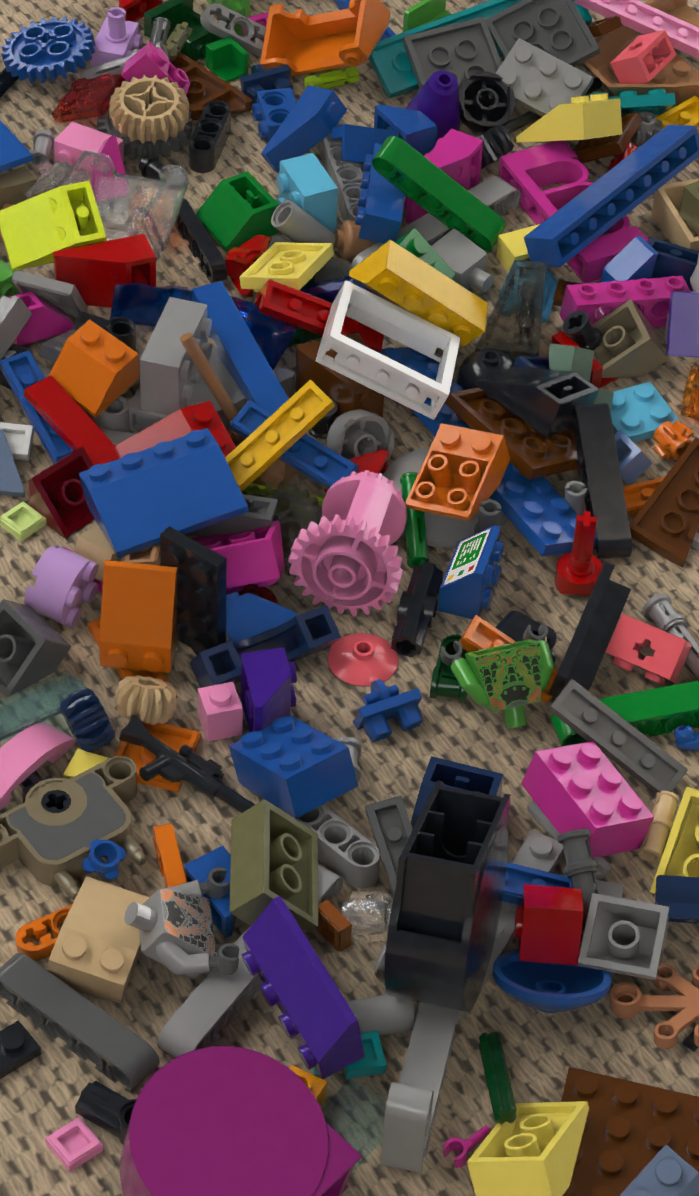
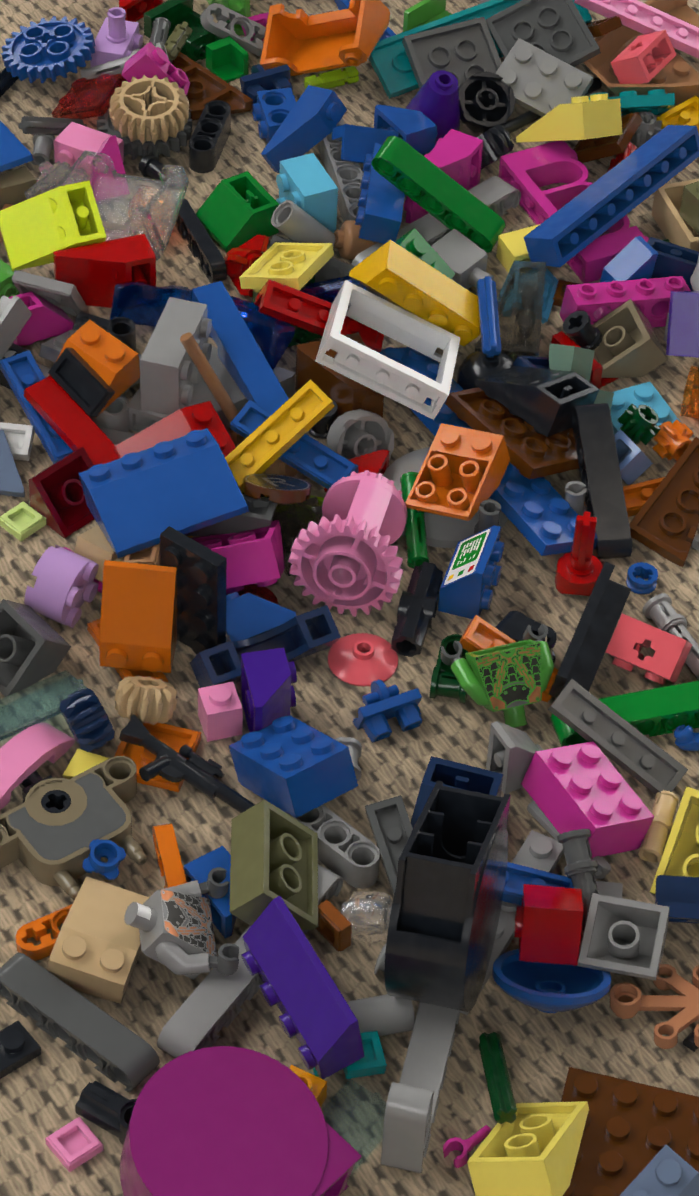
none -> dark grey axle [18,116,87,136]
none -> black tile [48,348,115,417]
none -> tile [242,473,312,504]
none -> blue axle [477,276,501,358]
none -> light grey slope [486,721,543,794]
none -> dark green gear [618,404,661,445]
none -> blue bush [626,562,658,594]

